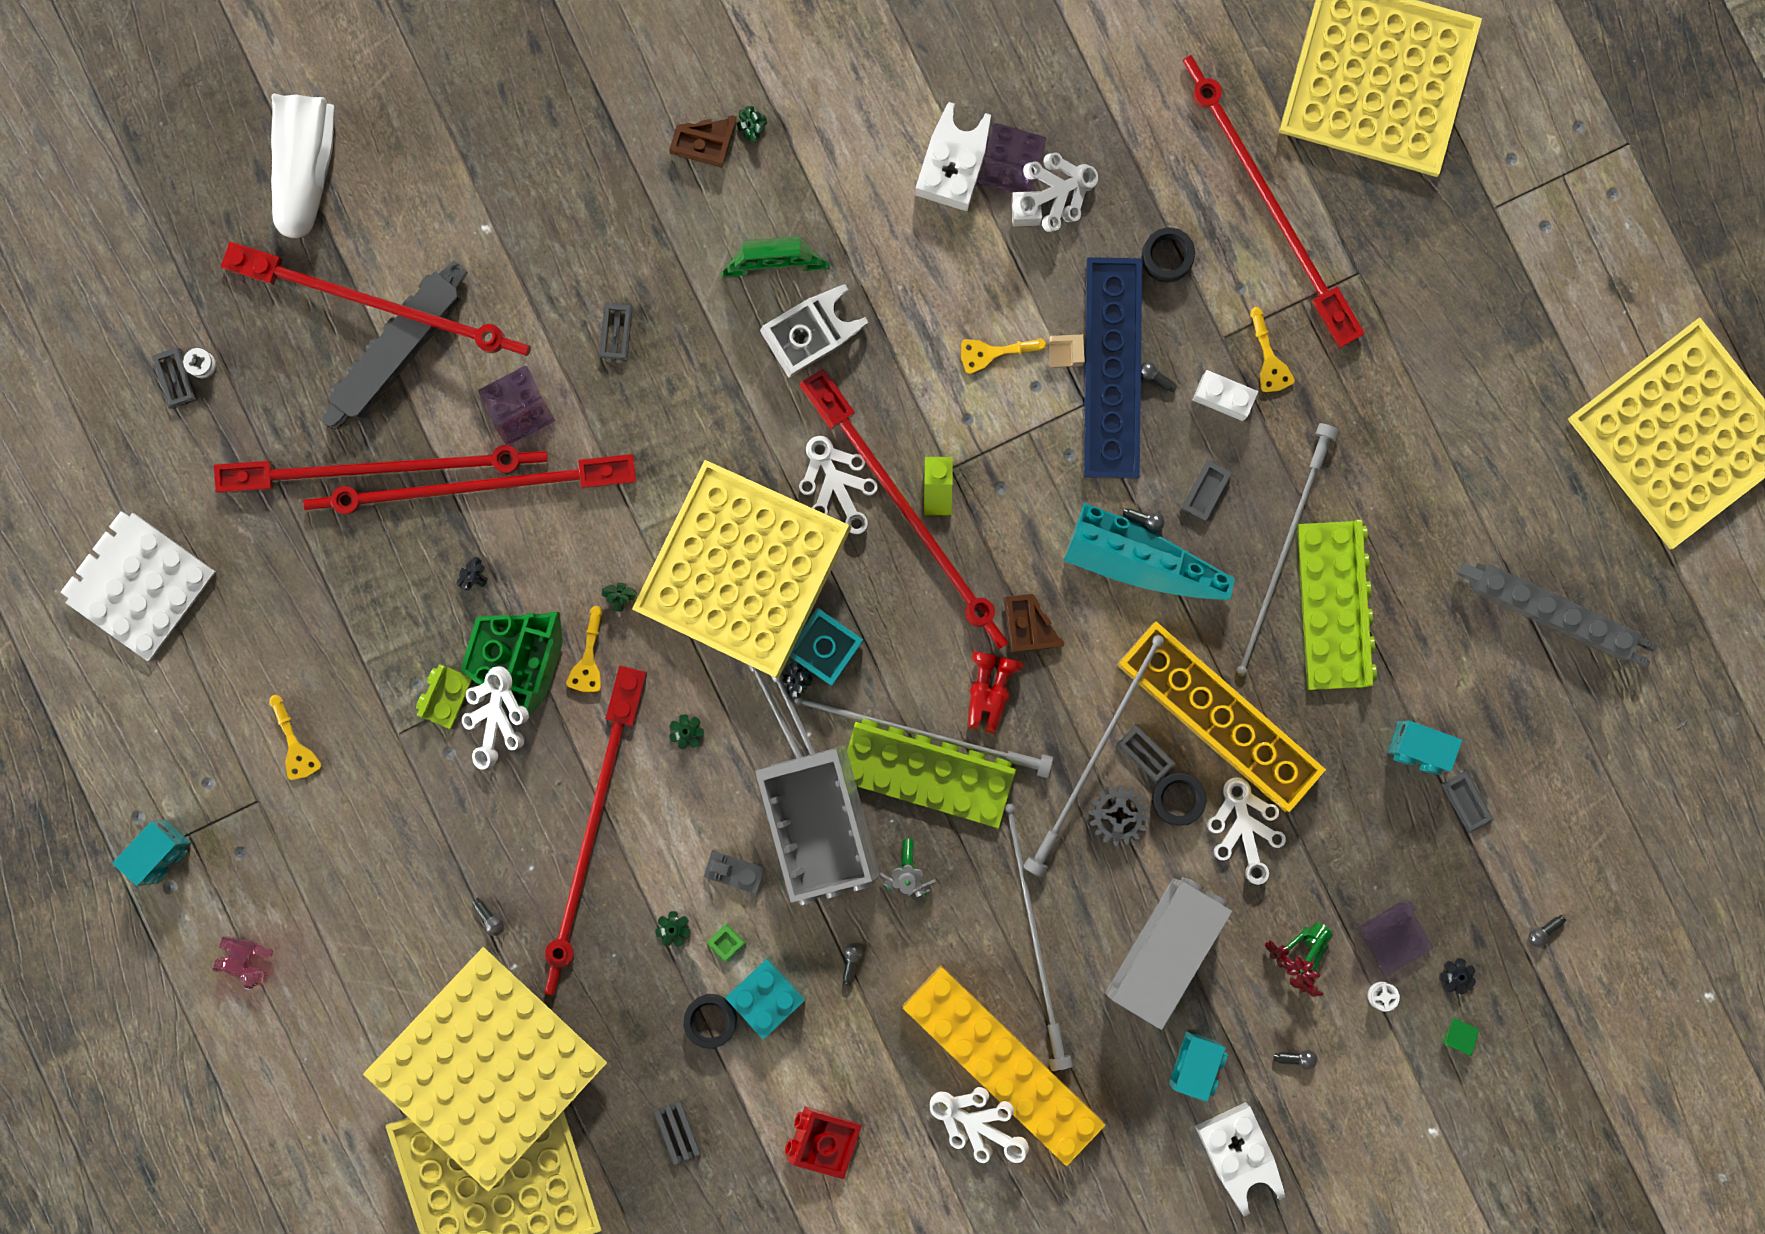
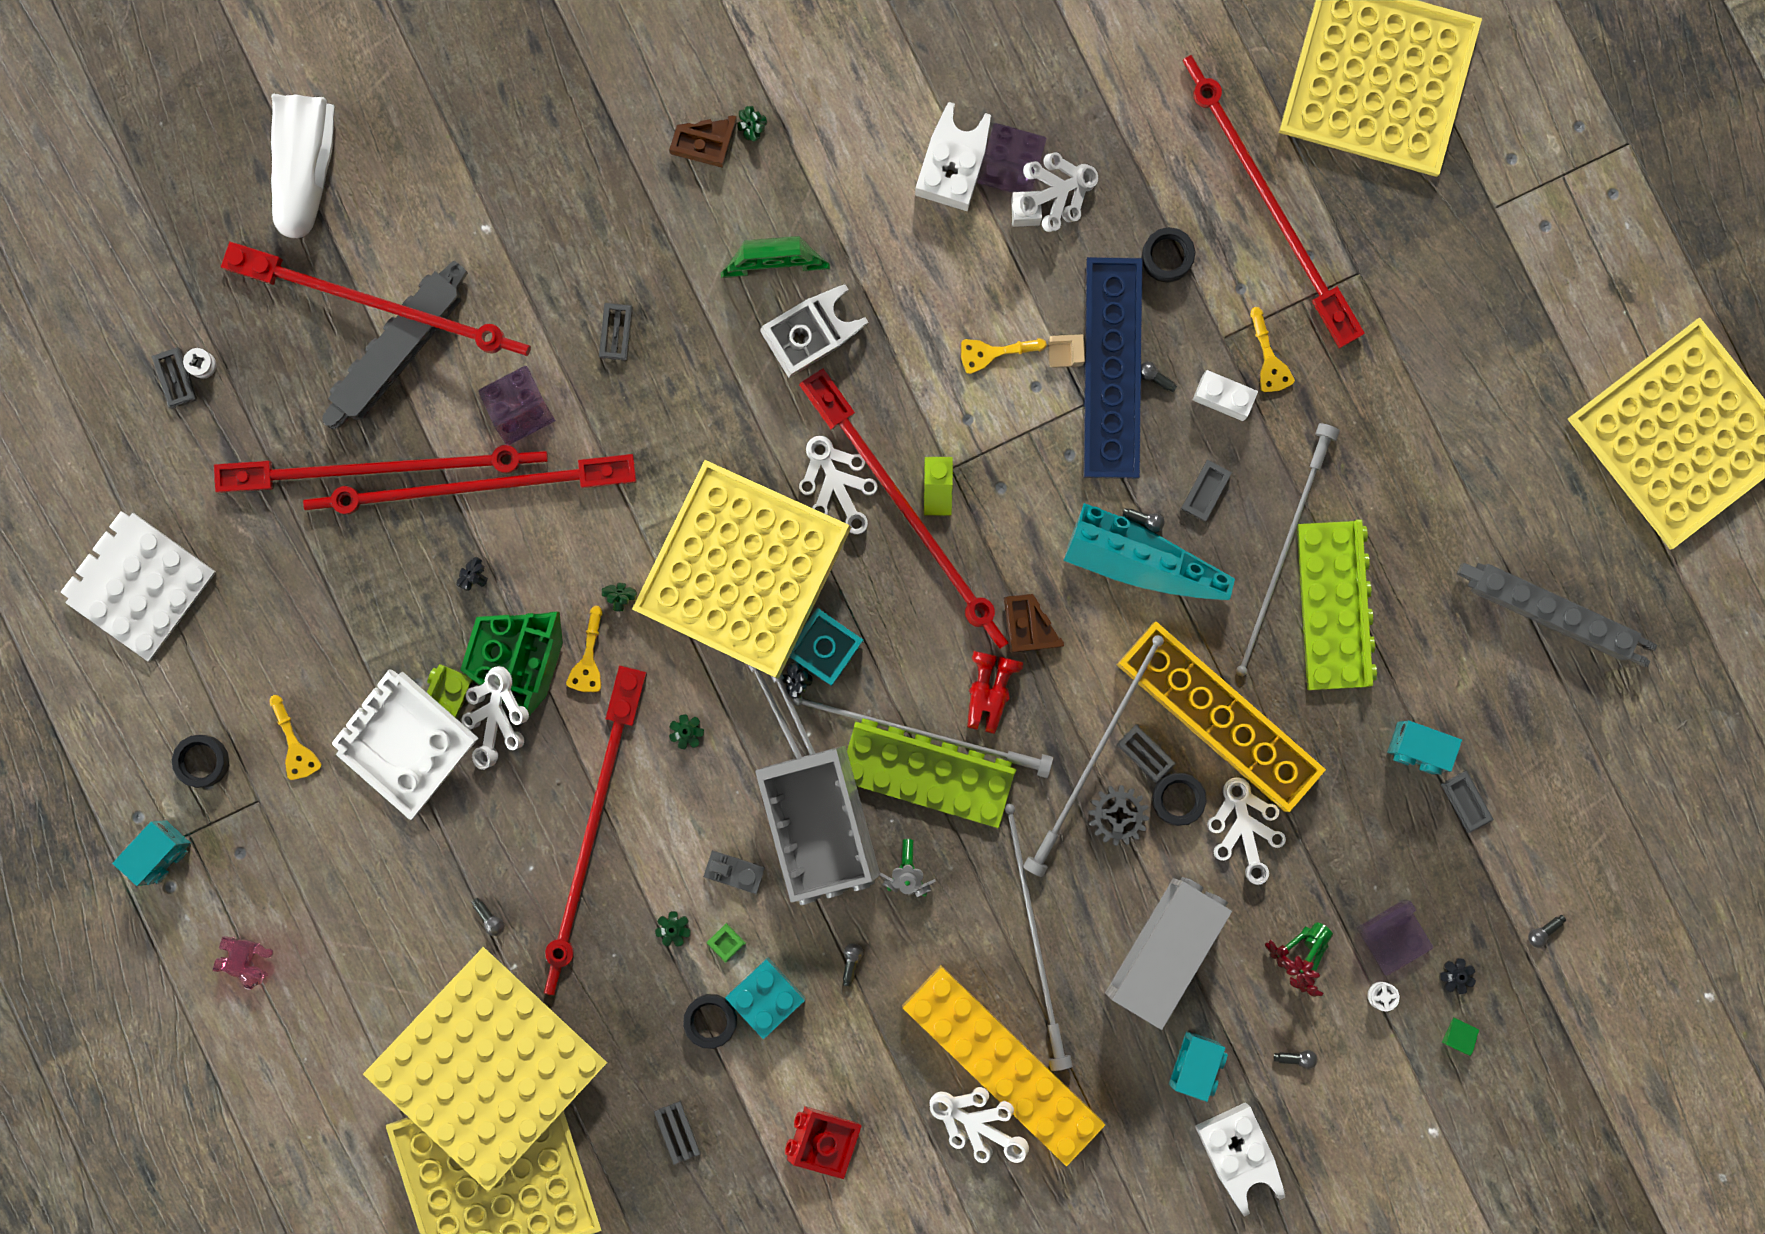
none -> black tyre [171,735,229,788]
none -> white hinge [332,670,479,820]

